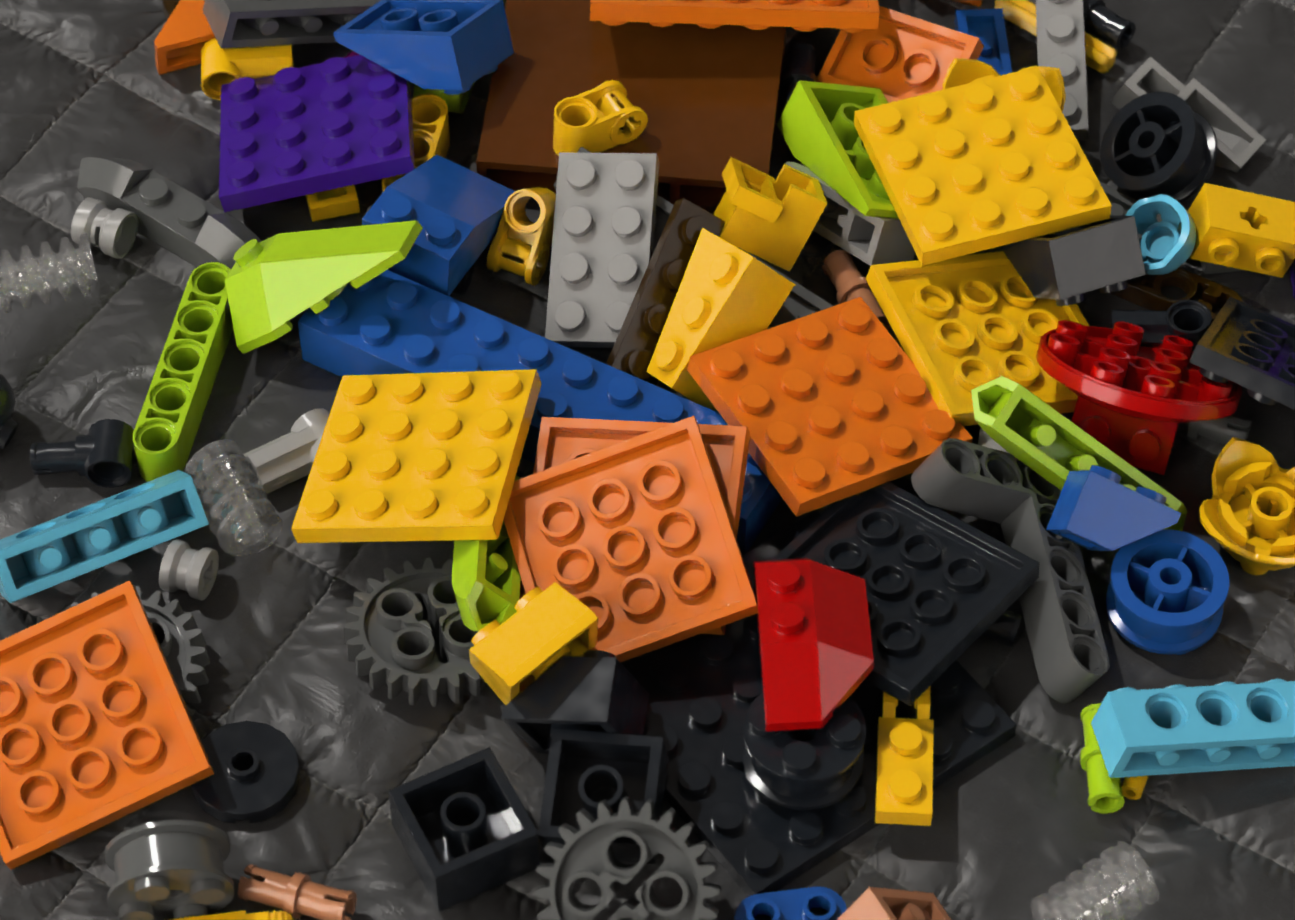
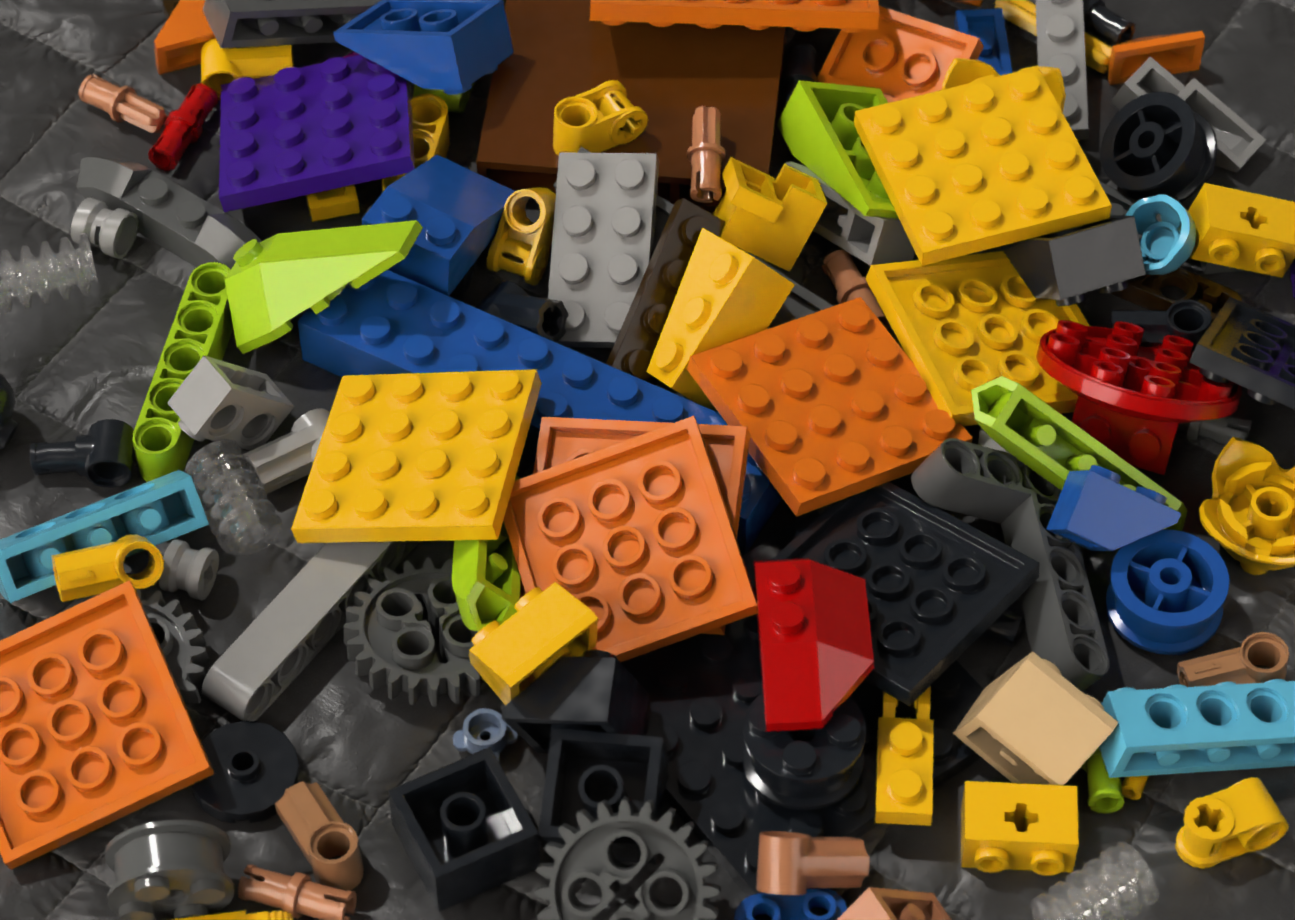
none -> yellow piece [51,534,164,602]
none -> nougat axle [79,74,167,133]
none -> red pin [148,83,219,171]
none -> light grey brick [167,356,295,451]
none -> light grey beam [202,541,420,722]
none -> medium nougat piece [275,781,364,891]
none -> sand blue plate [453,708,518,762]
none -> black piece [475,280,569,342]
none -> nougat axle [687,106,726,203]
none -> nougat piece [756,831,870,895]
none -> tan slope [953,651,1119,786]
none -> yellow brick [961,781,1079,876]
none -> orange slope [1107,31,1205,85]
none -> yellow piece [1175,777,1289,869]
none -> medium nougat piece [1177,632,1289,687]

